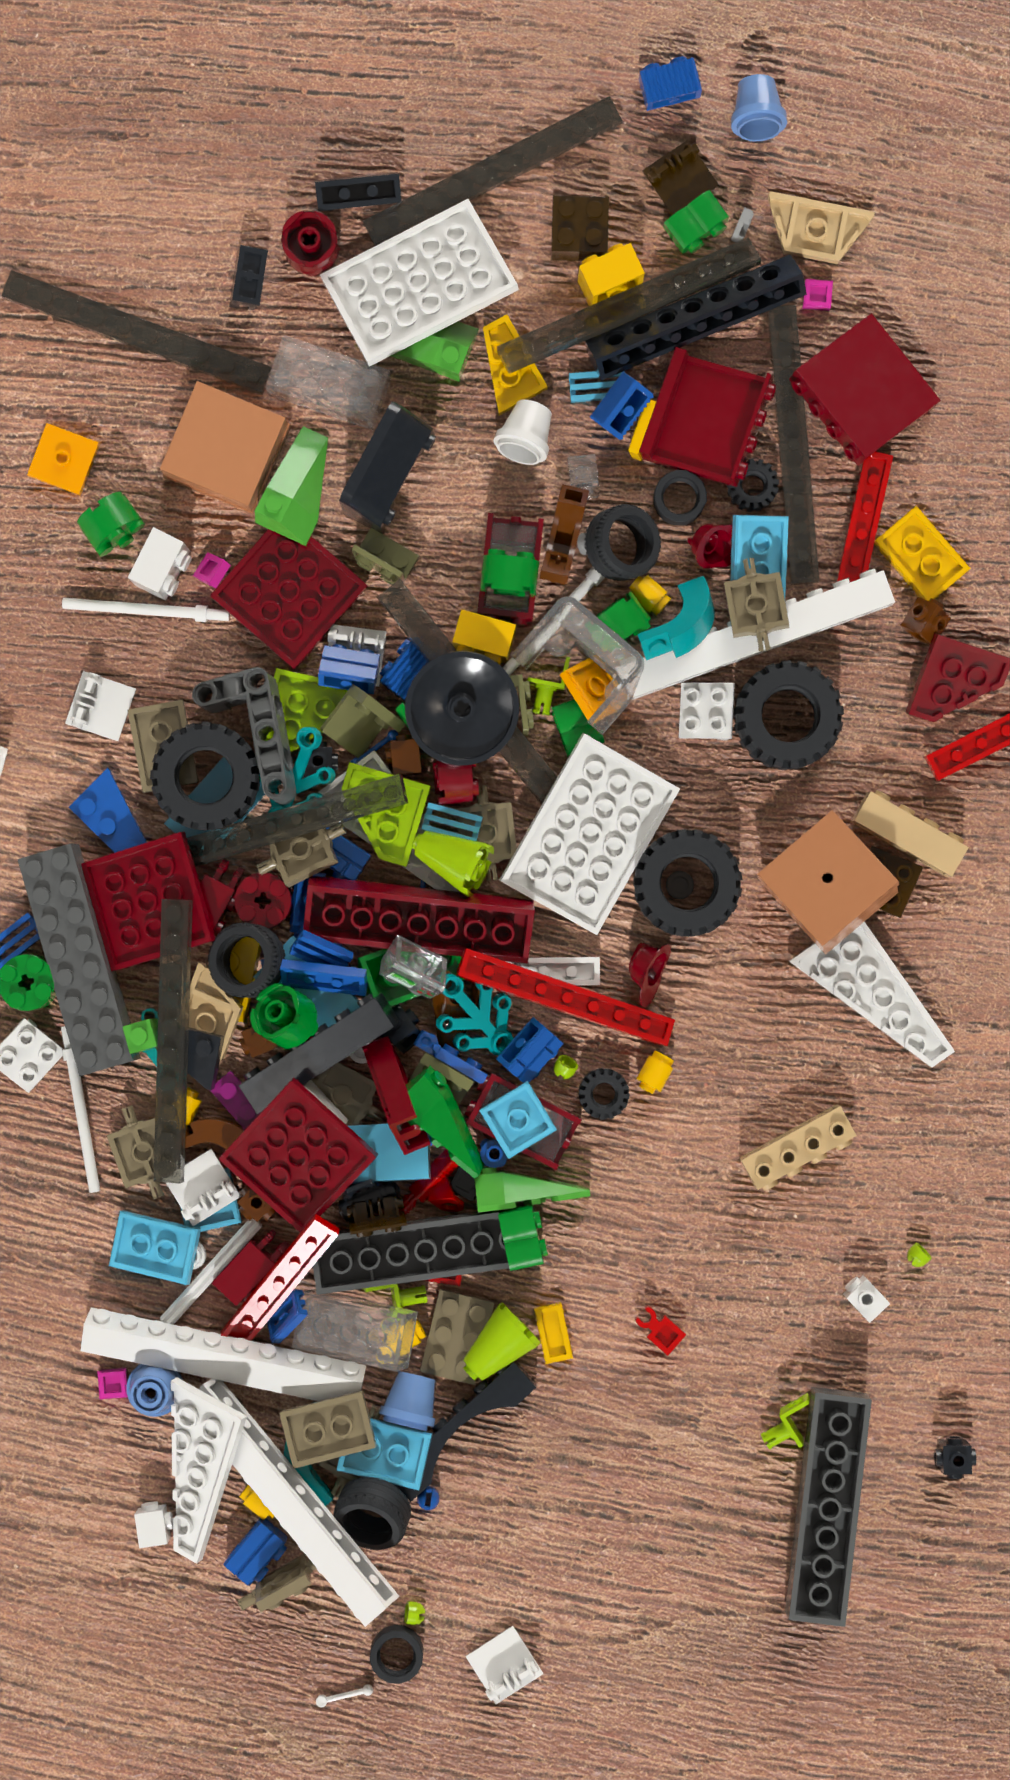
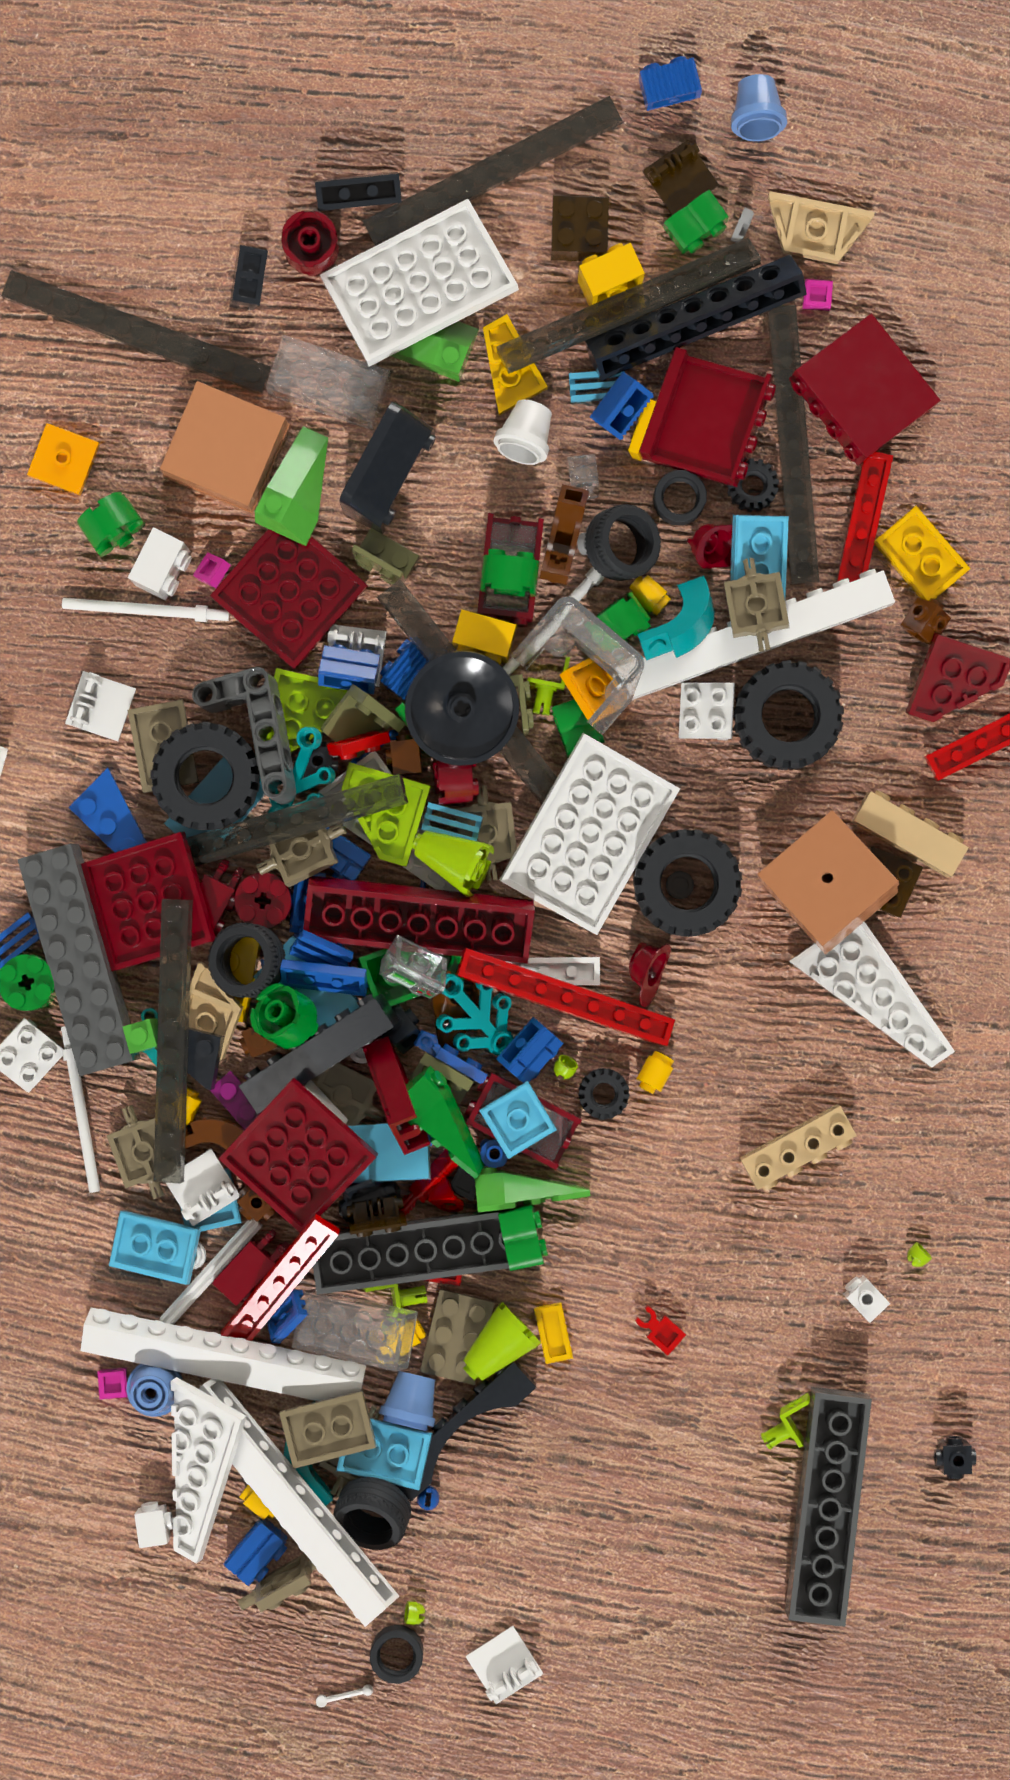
none -> red plate [327,730,390,760]

